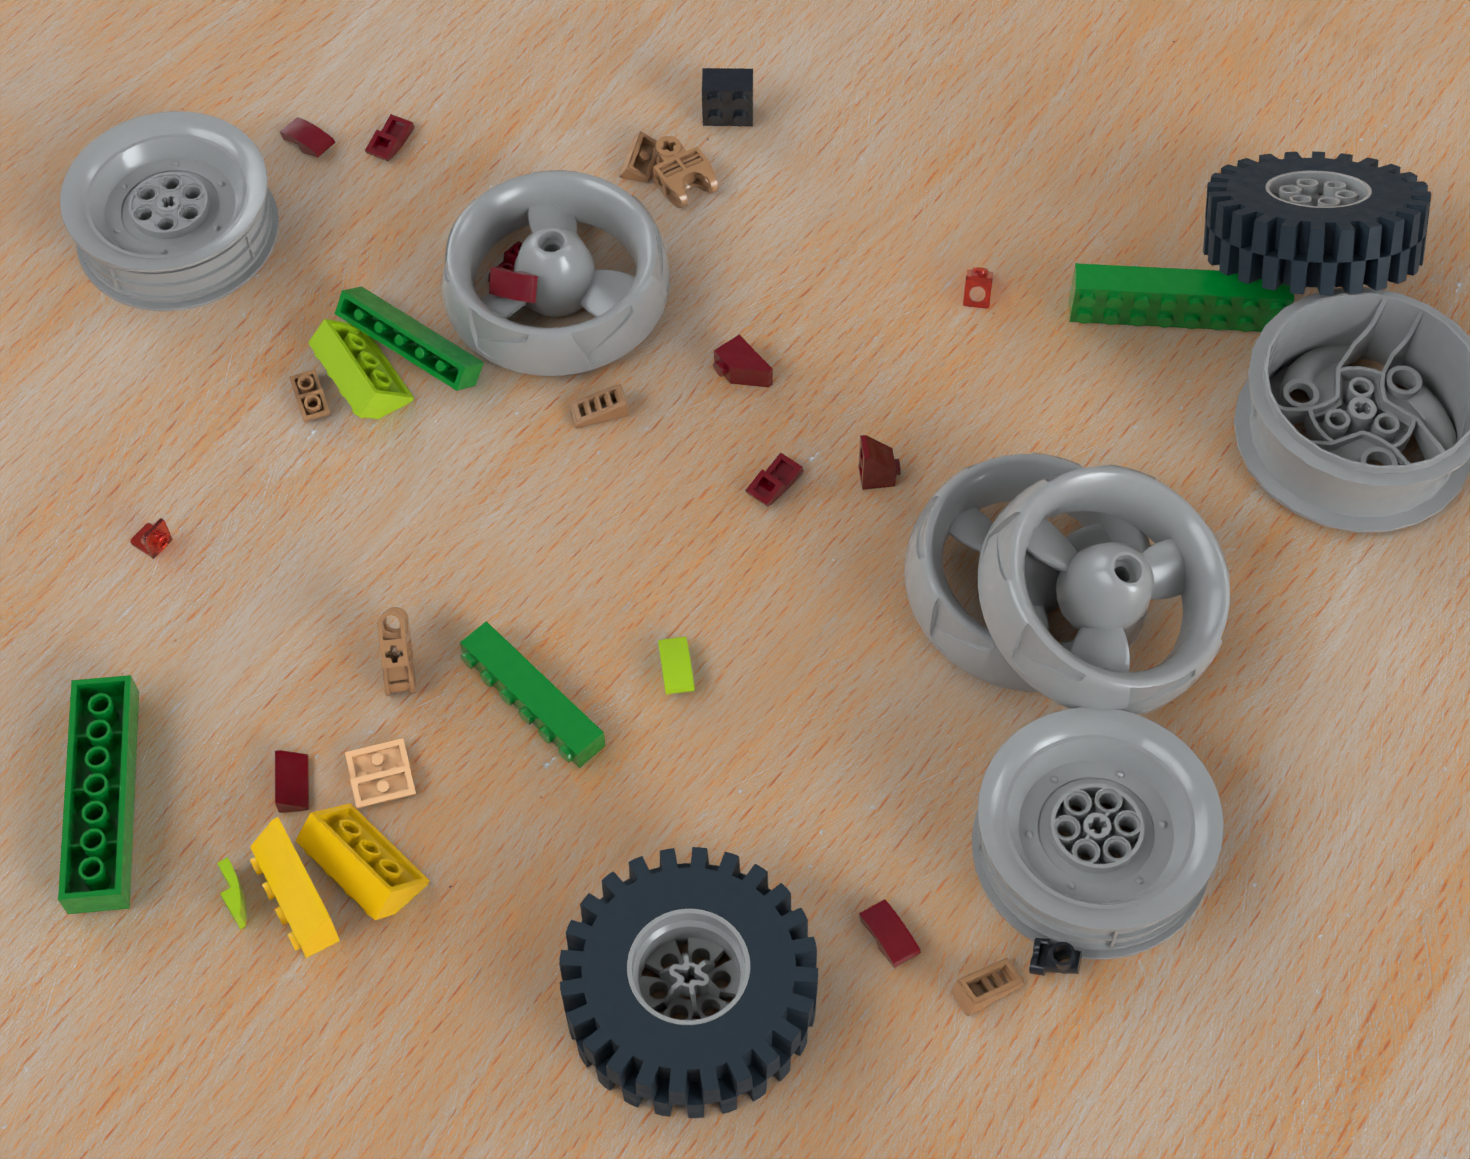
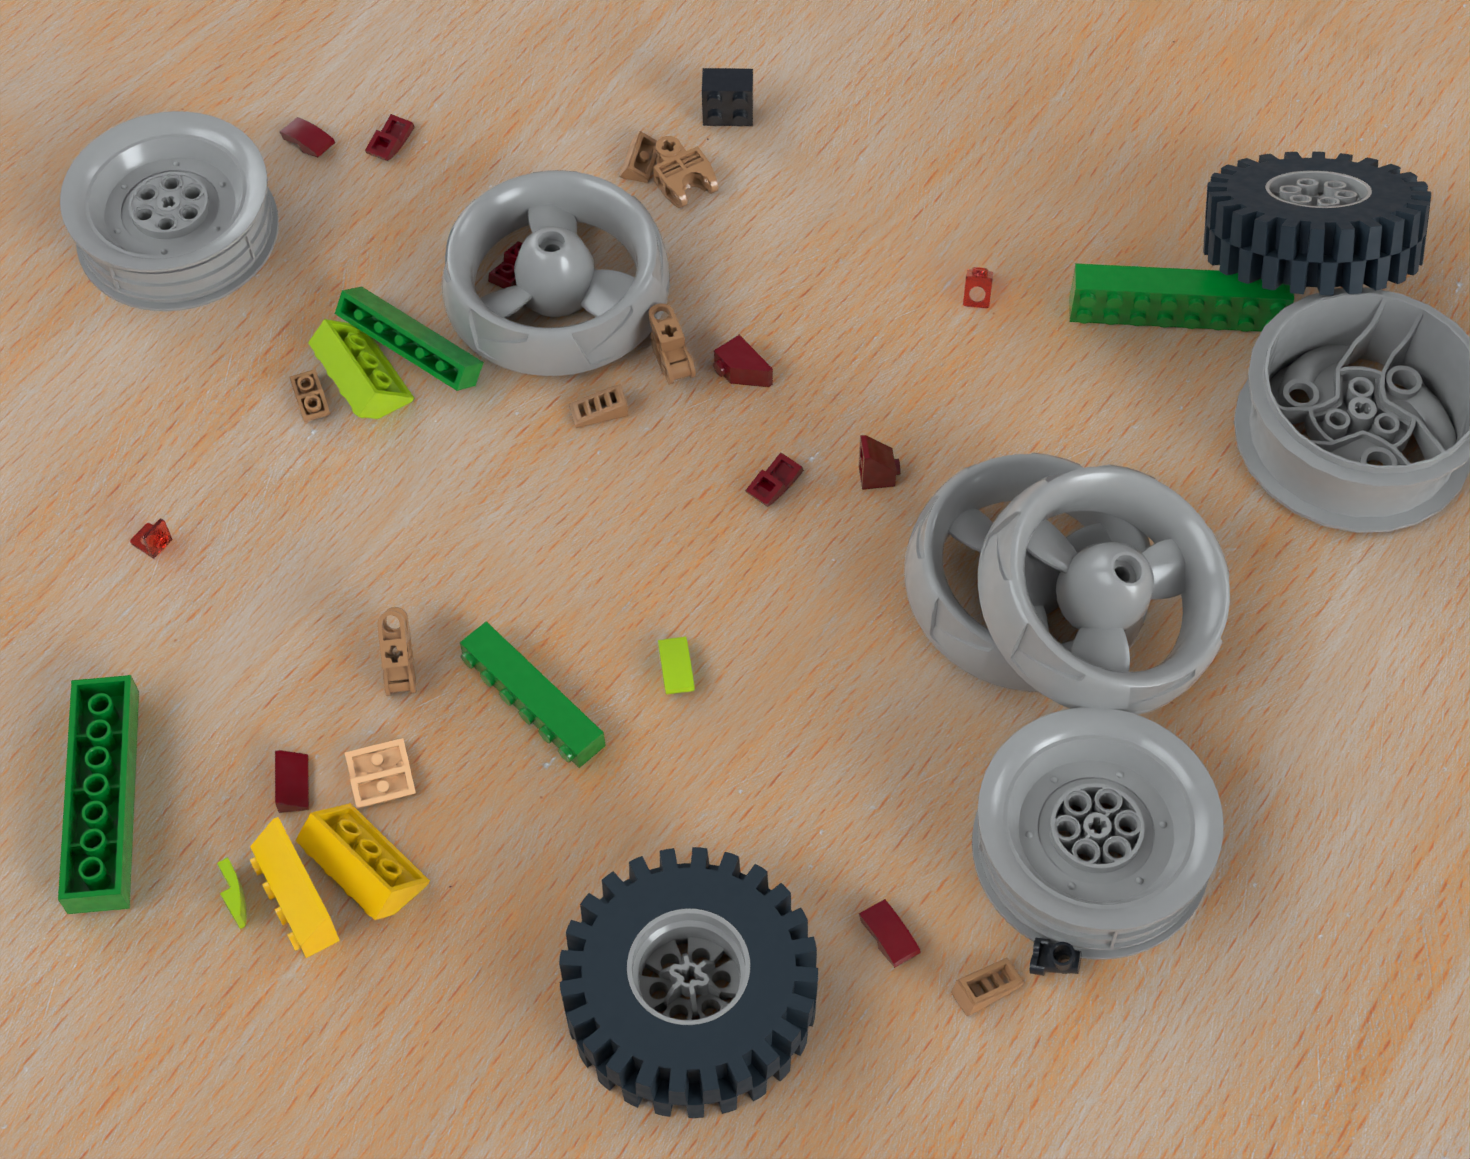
dark red slope [489,267,538,303] -> none
none -> medium nougat piece [649,303,696,385]

